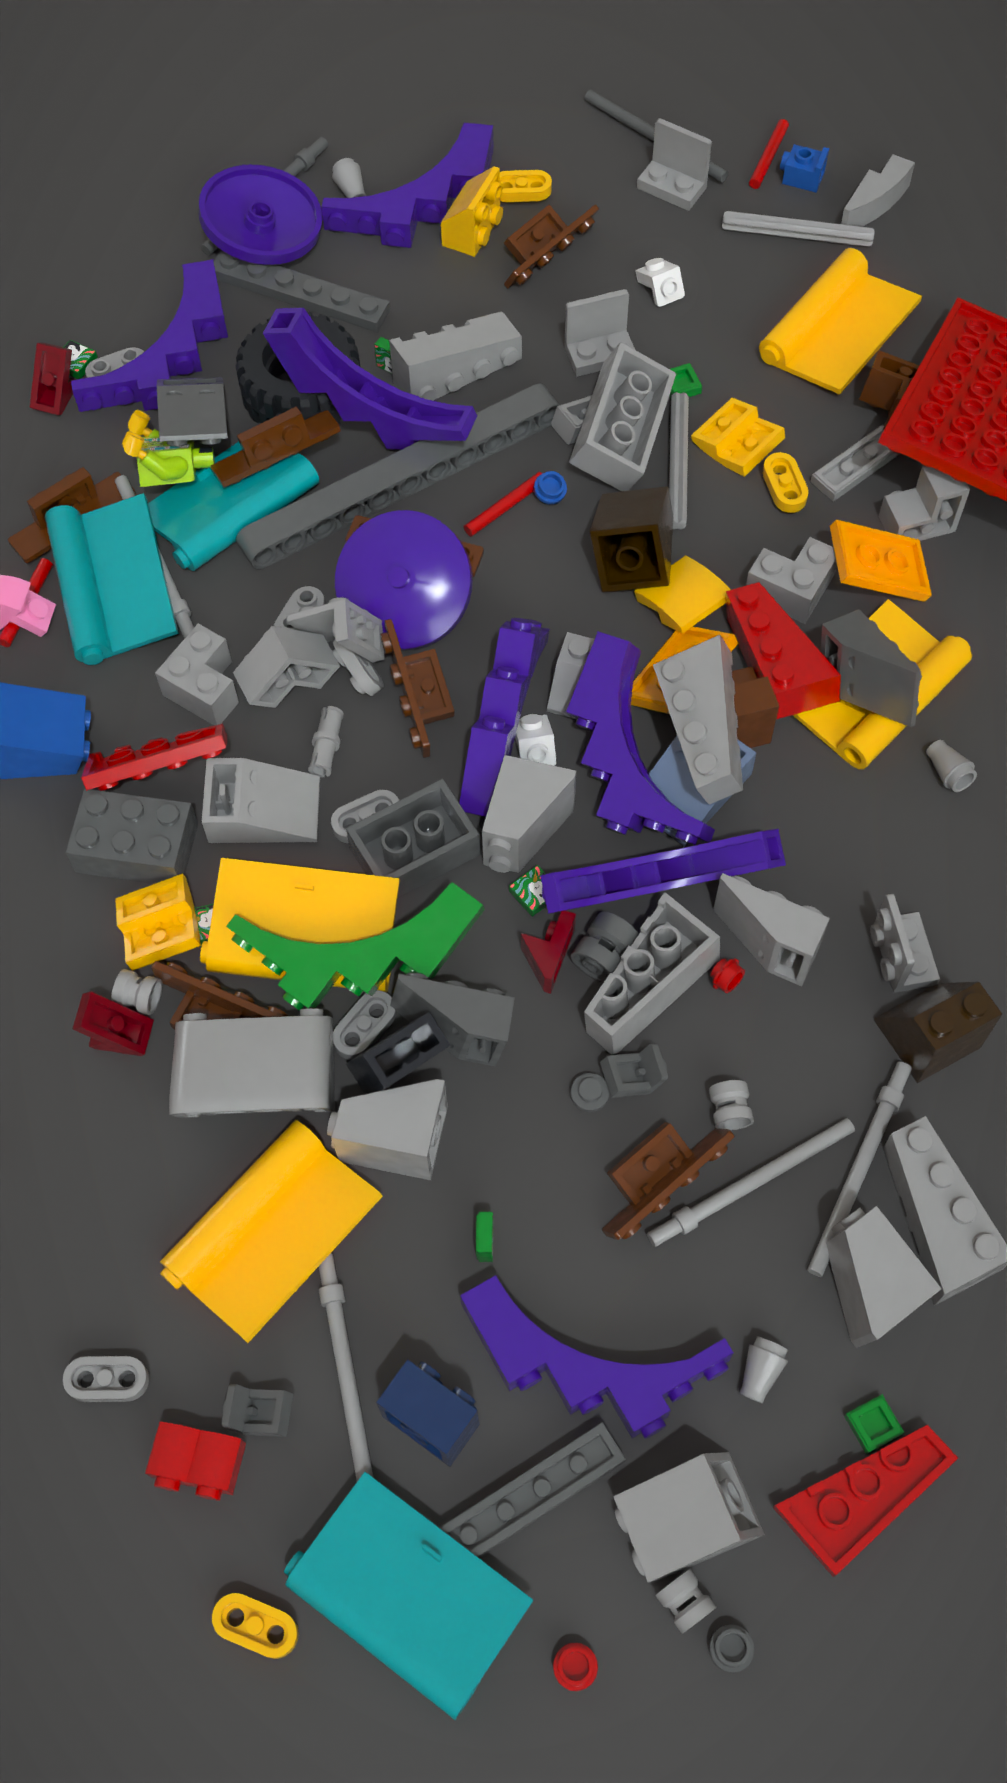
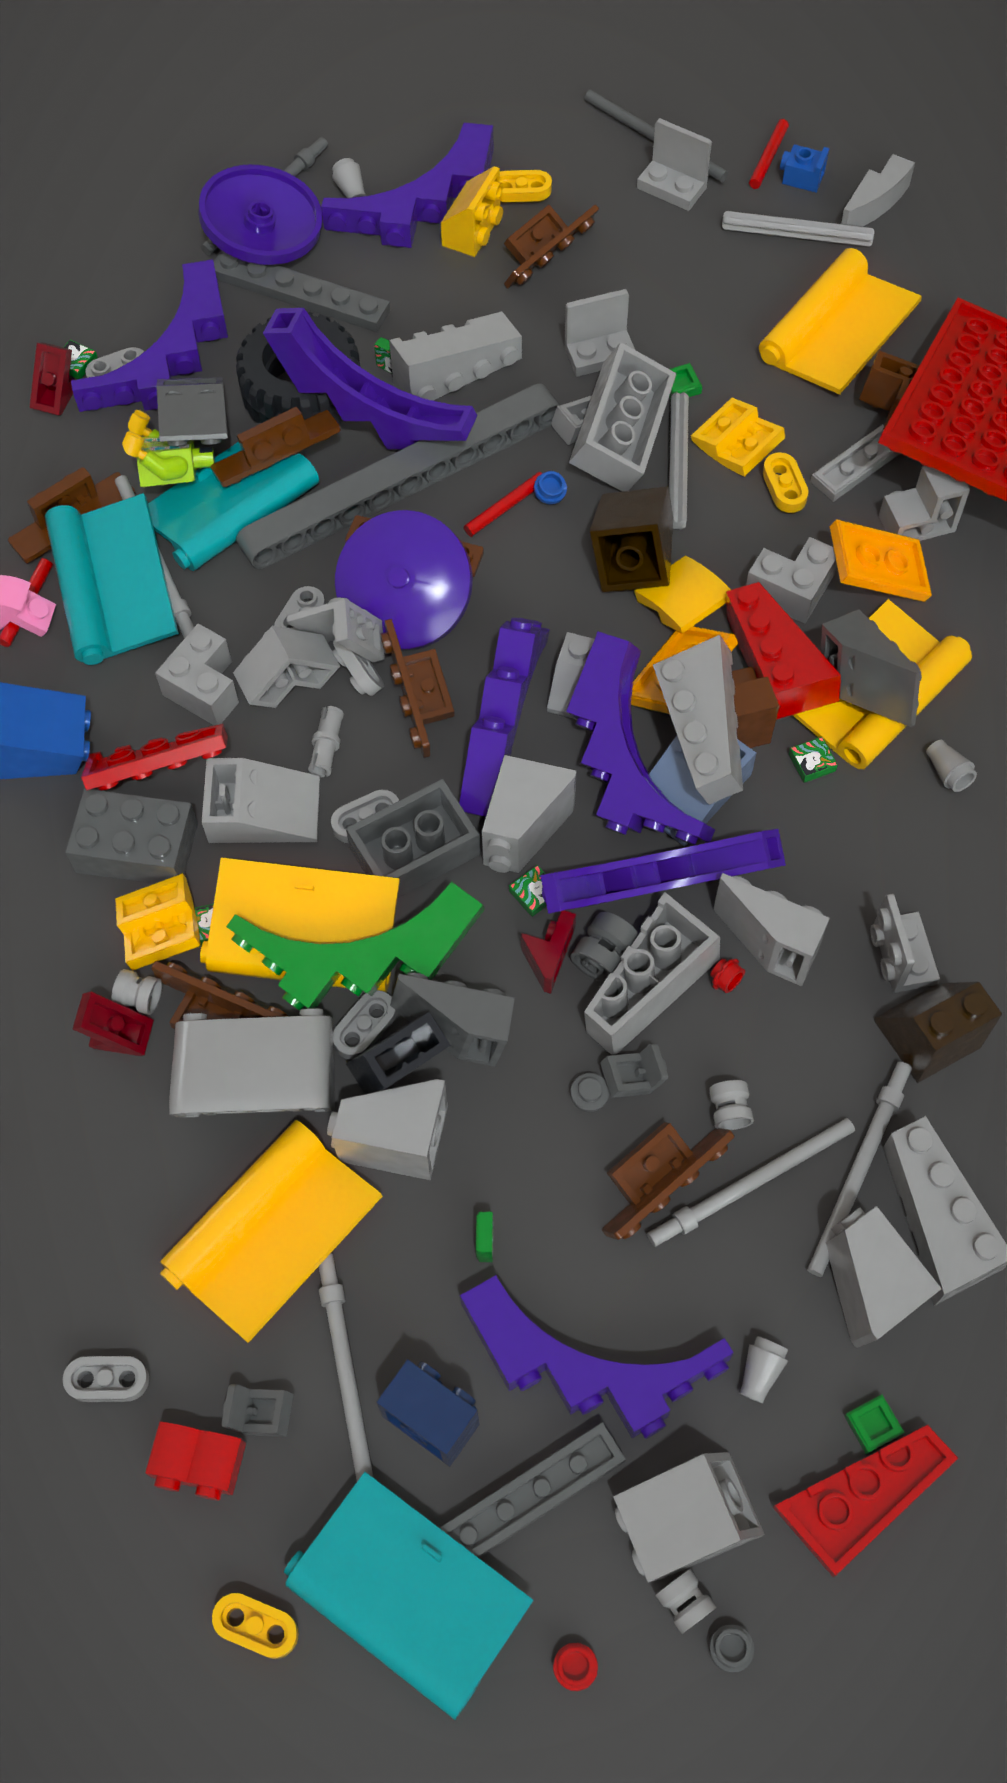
white bracket [515,714,556,766] -> none
white bracket [635,258,685,307] -> none
none -> tile [789,737,838,783]

